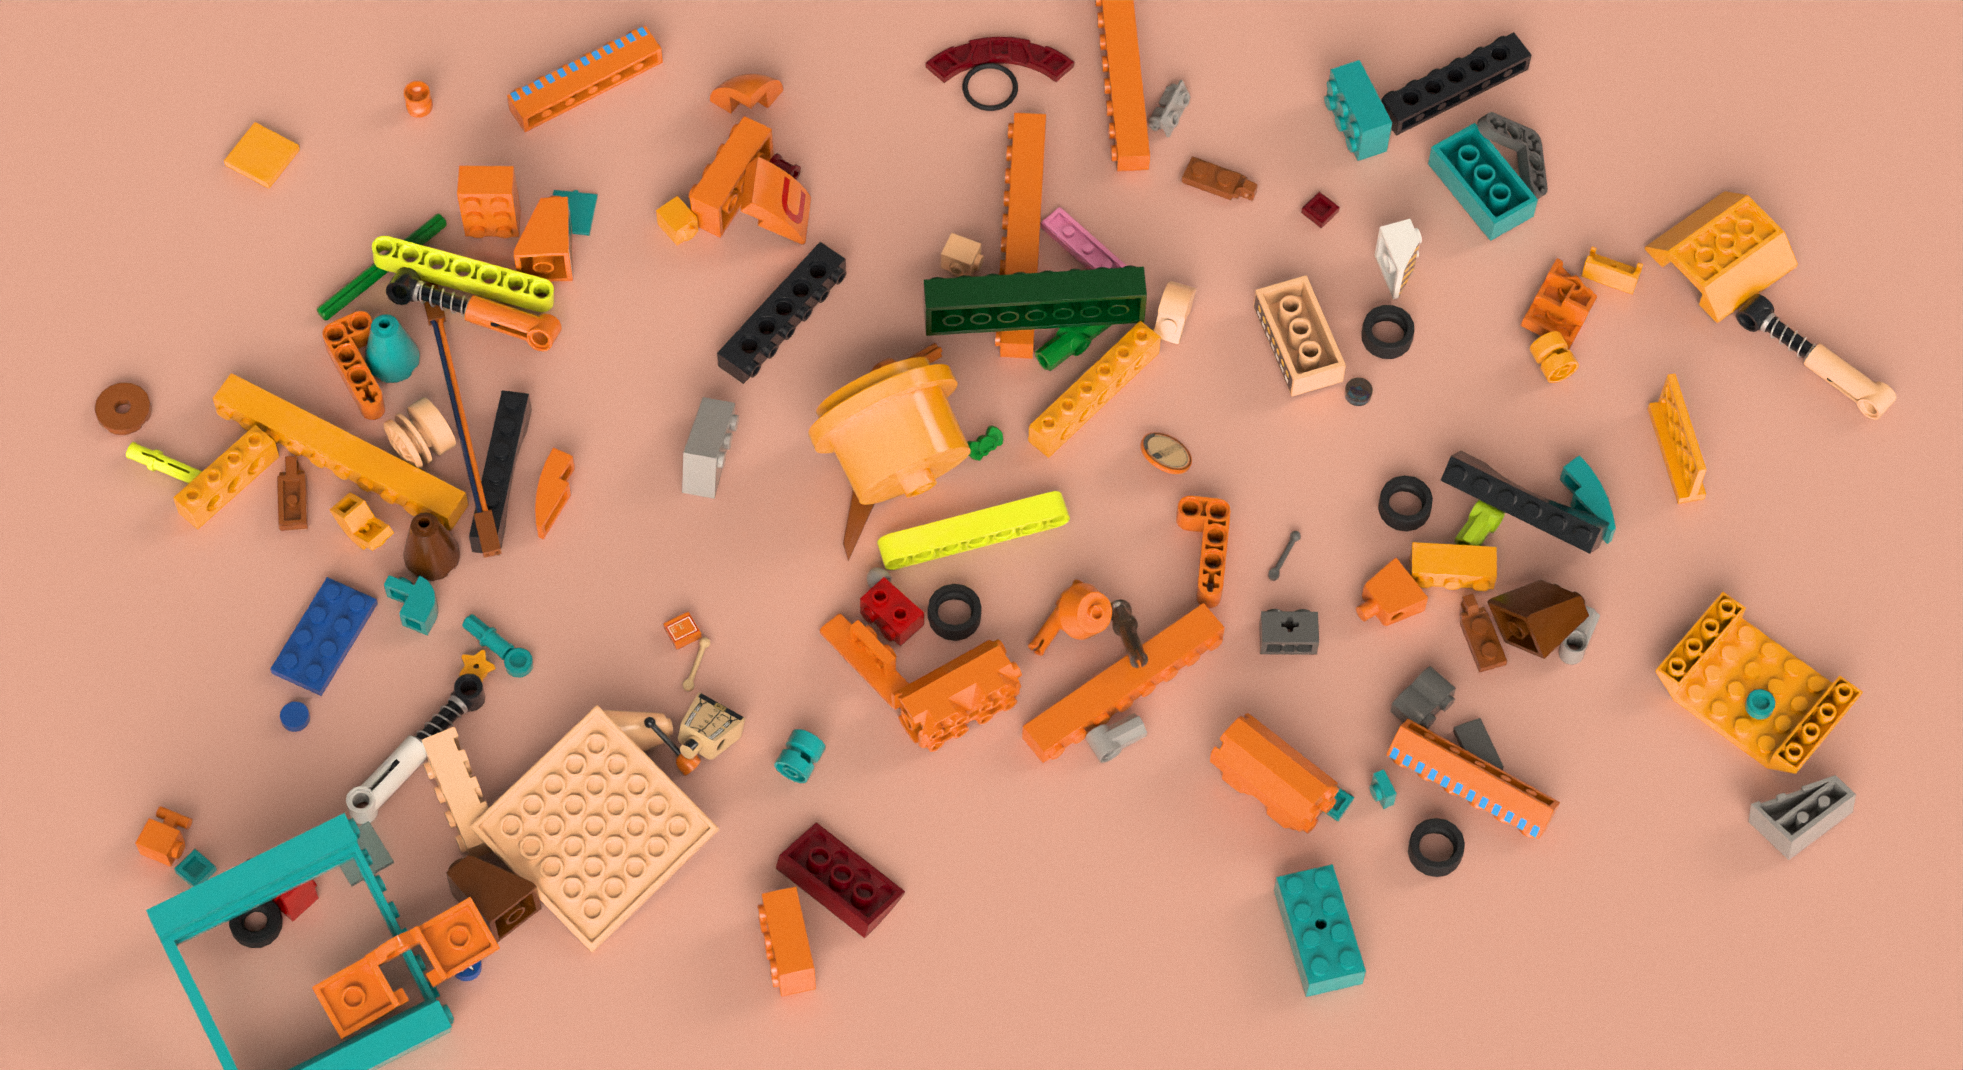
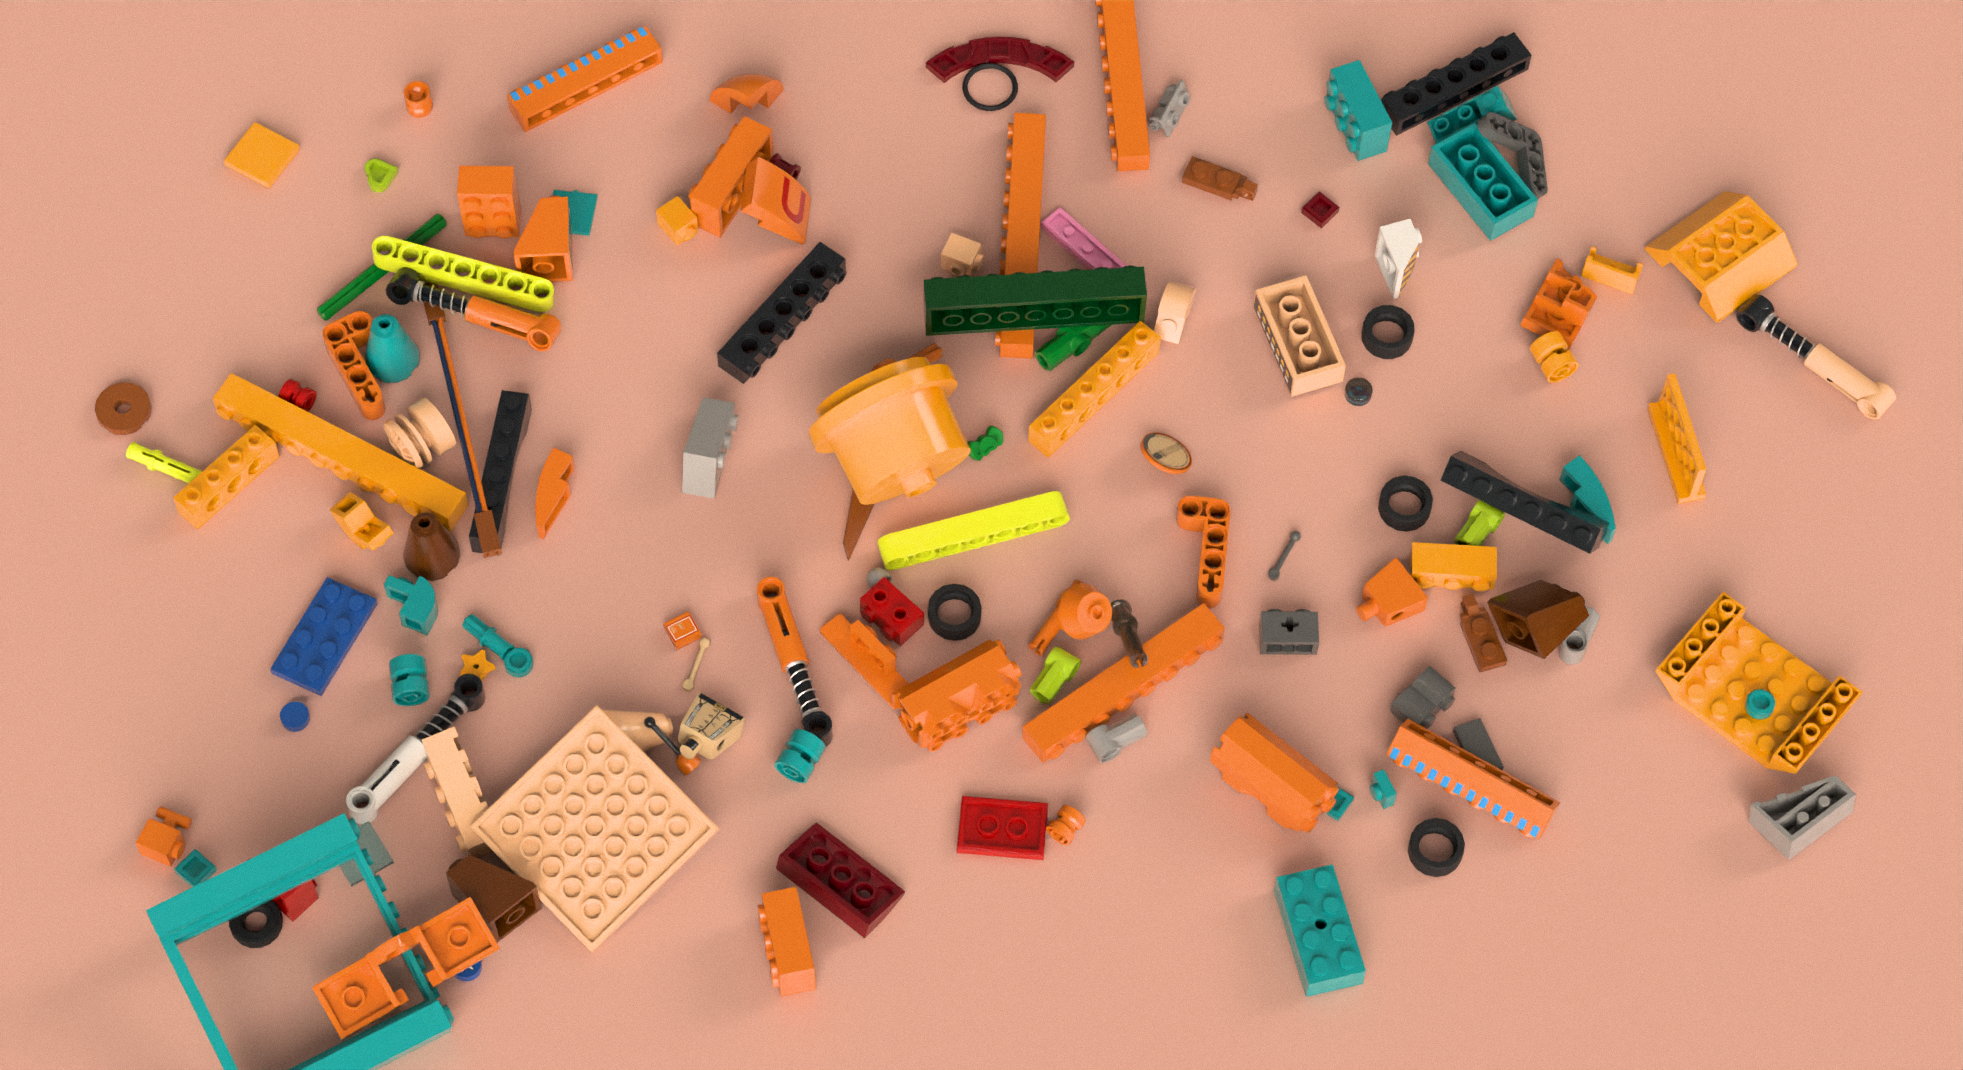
dark orange hinge [277,456,308,531] -> none
none -> red wheel [278,378,317,412]
none -> lime tile [364,158,399,193]
none -> teal wheel [389,654,430,706]
none -> piece [757,577,833,747]
none -> red tile [957,796,1048,860]
none -> lime piece [1029,646,1081,704]
none -> orange wheel [1046,805,1086,846]
none -> teal slope [1427,86,1517,144]

